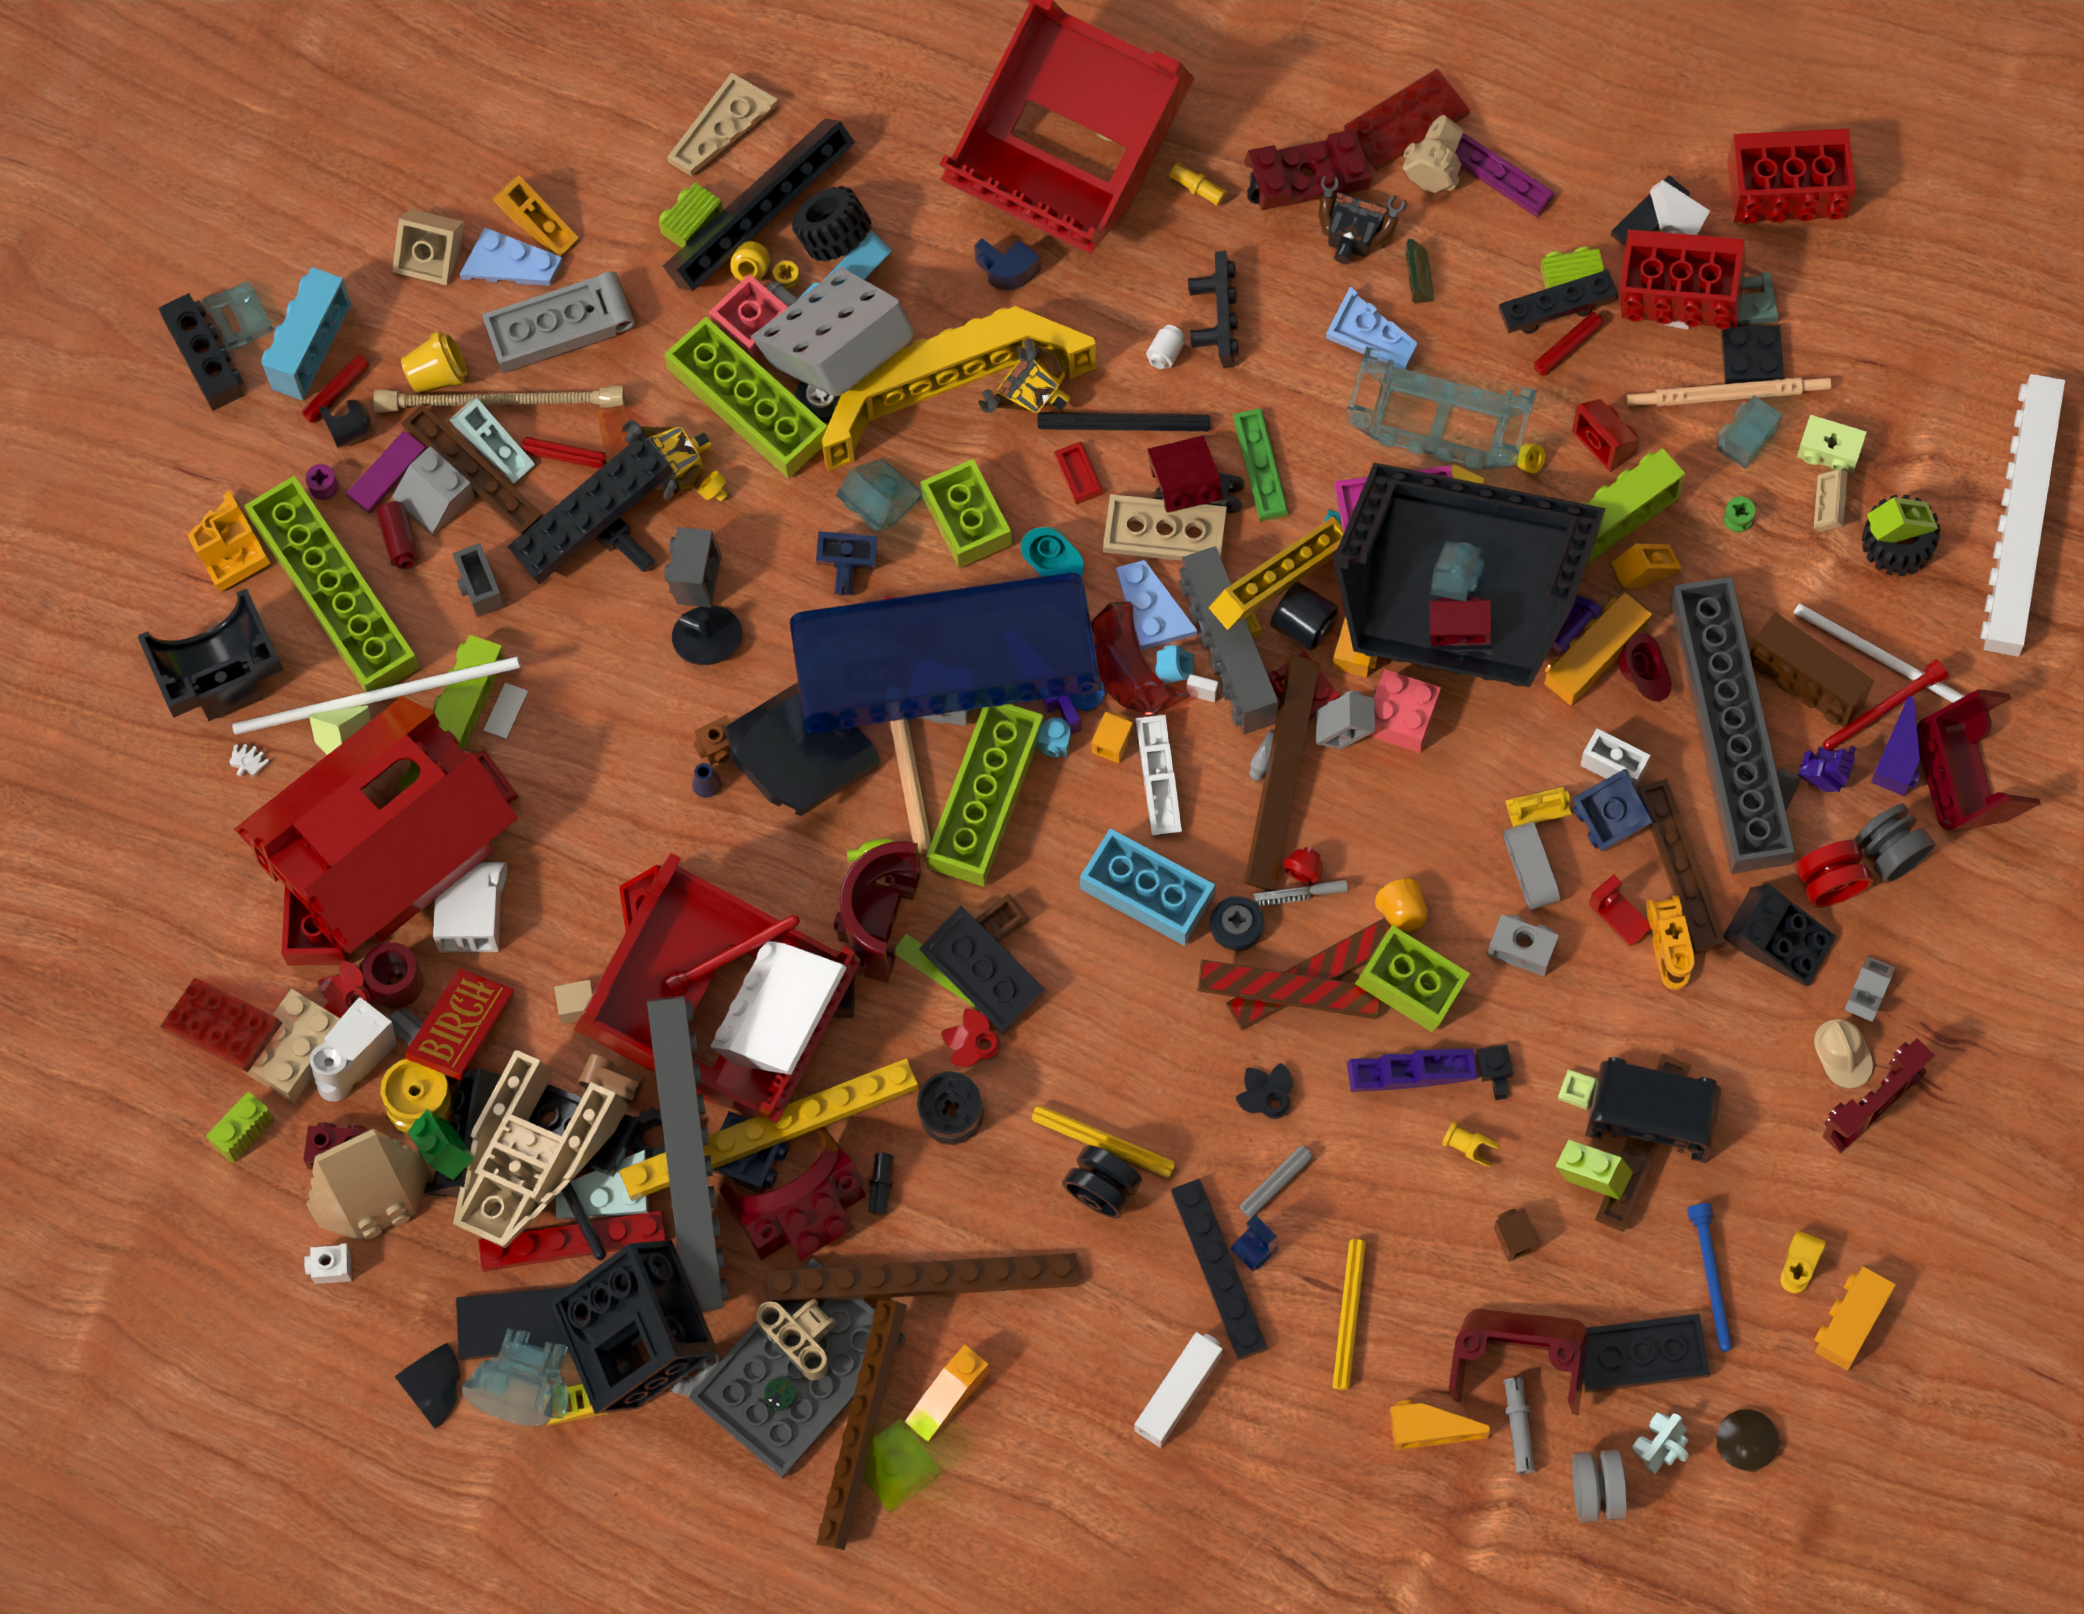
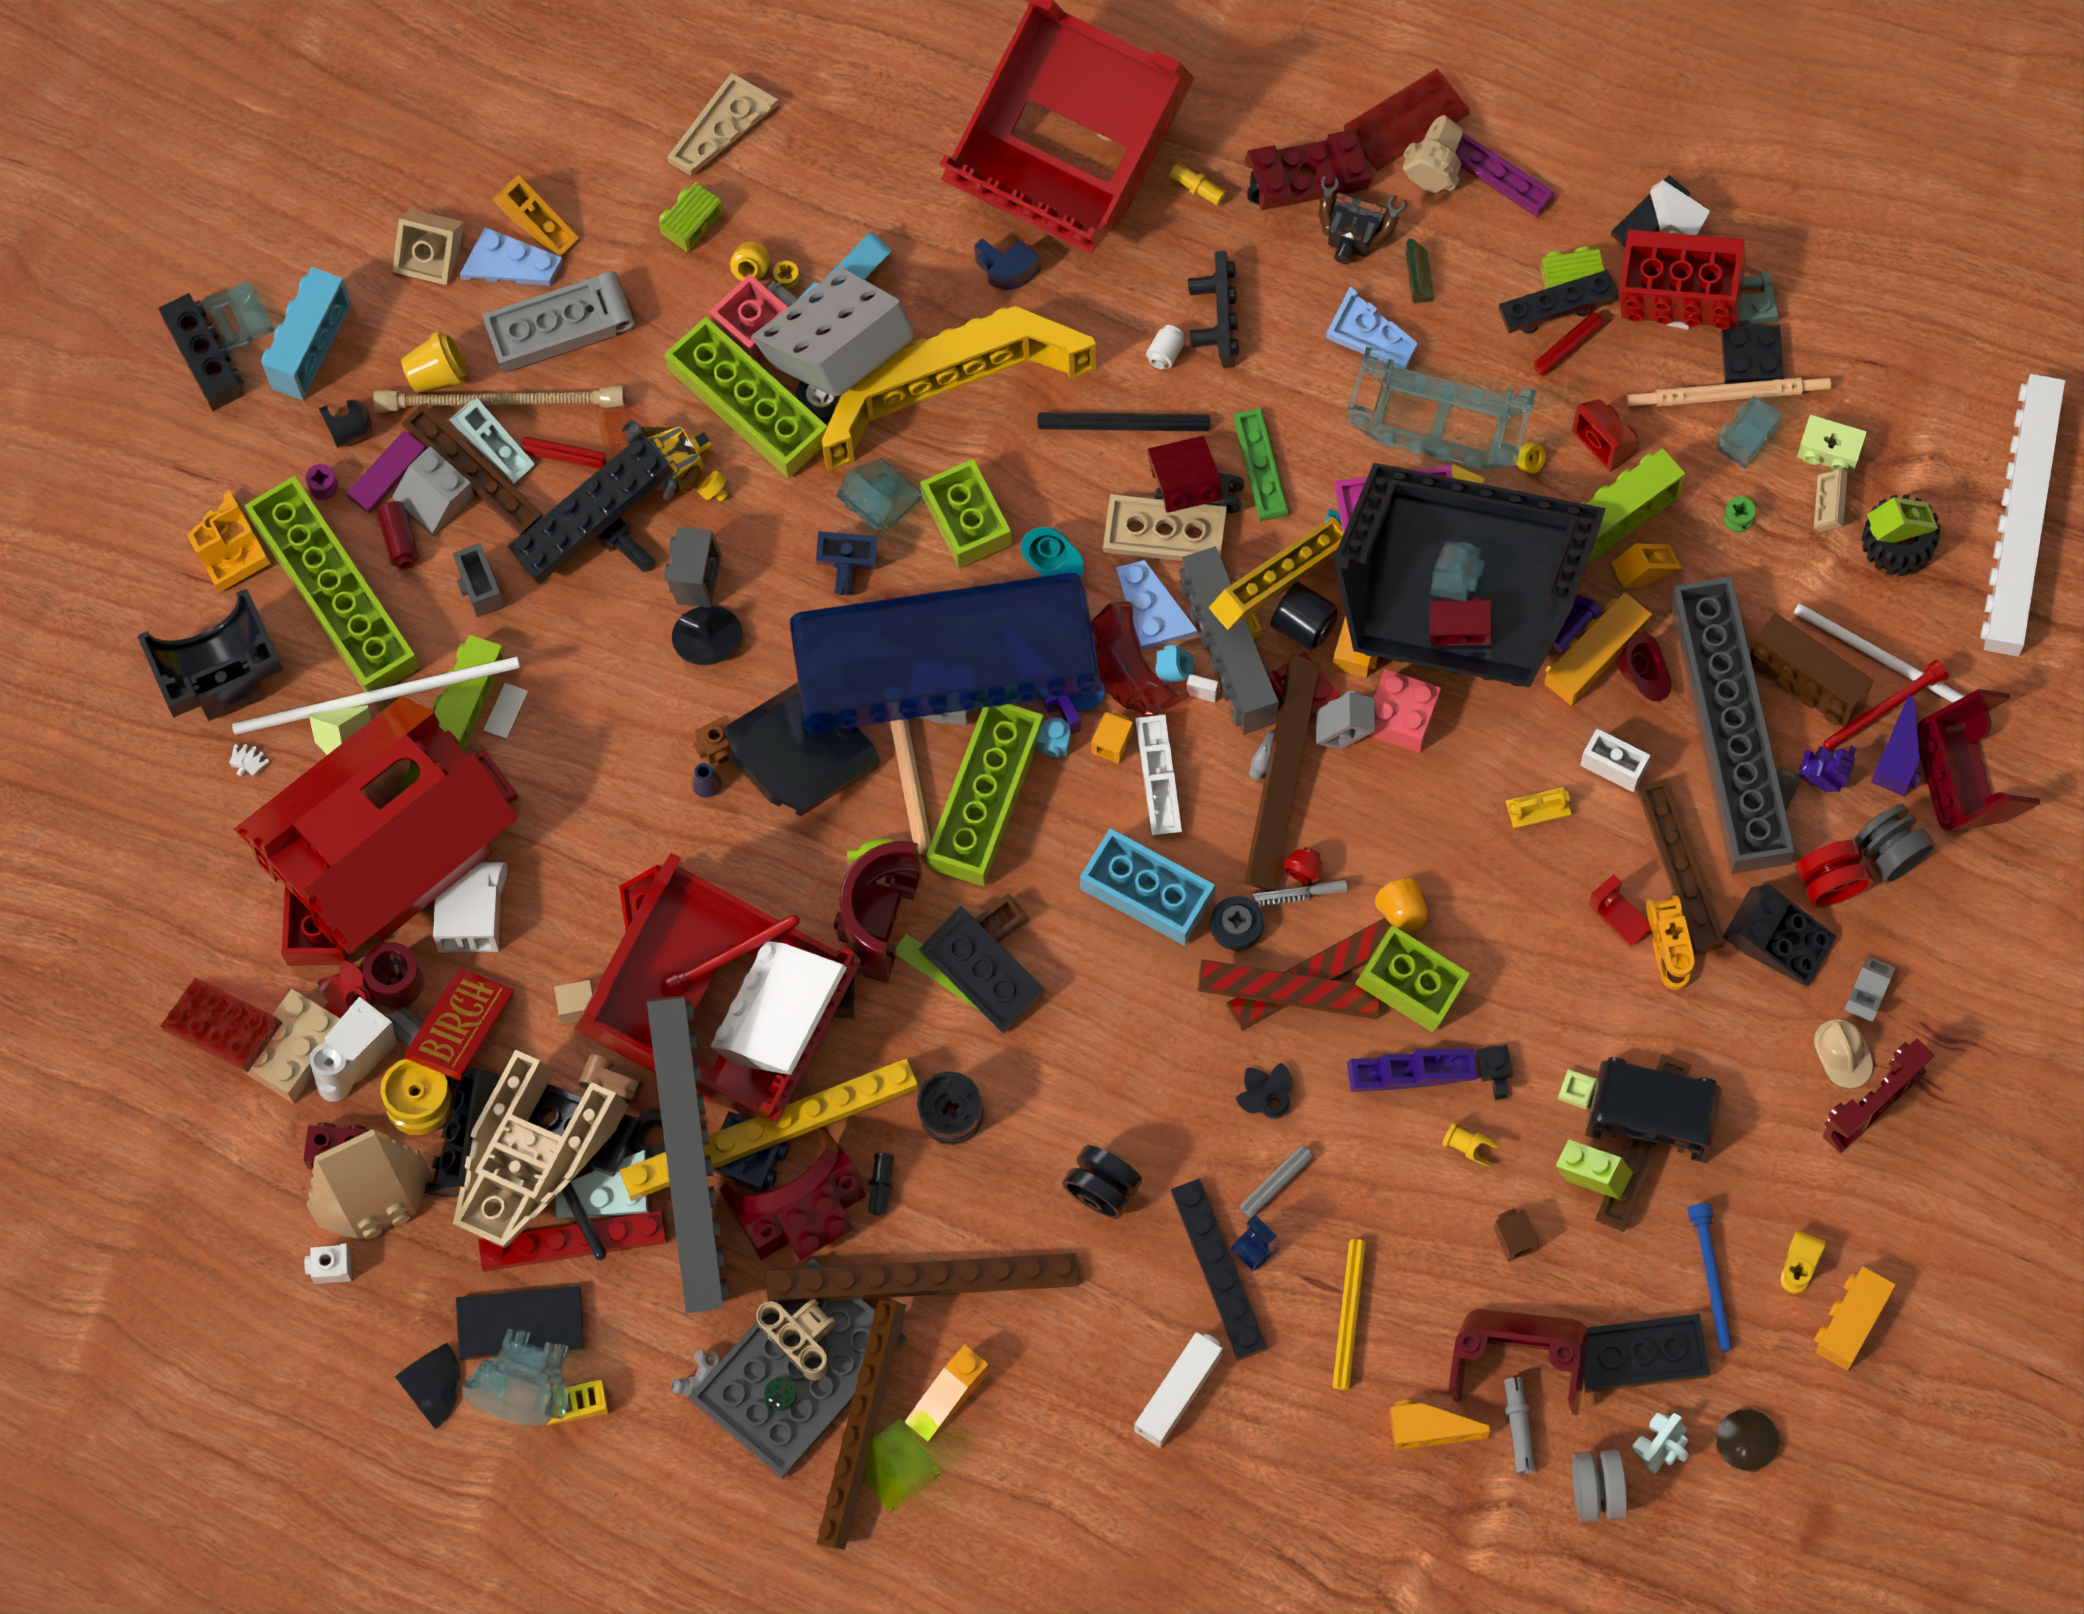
lime brick [206,1091,274,1163] -> none
red axle [301,354,369,423] -> none
green brick [407,1109,474,1181] -> none
black piece [549,1240,718,1414] -> none
black brick [663,118,856,291] -> none
black tyre [792,186,871,262] -> none
red plate [941,1008,1000,1068] -> none
torso [978,339,1071,413] -> none
yellow axle [1032,1105,1175,1178] -> none
red tile [1054,442,1103,505] -> none
light grey brick [1487,914,1559,977] -> none
light grey beam [1503,822,1560,910] -> none
dark blue plate [1573,769,1655,851] -> none
red brick [1727,128,1856,224] -> none

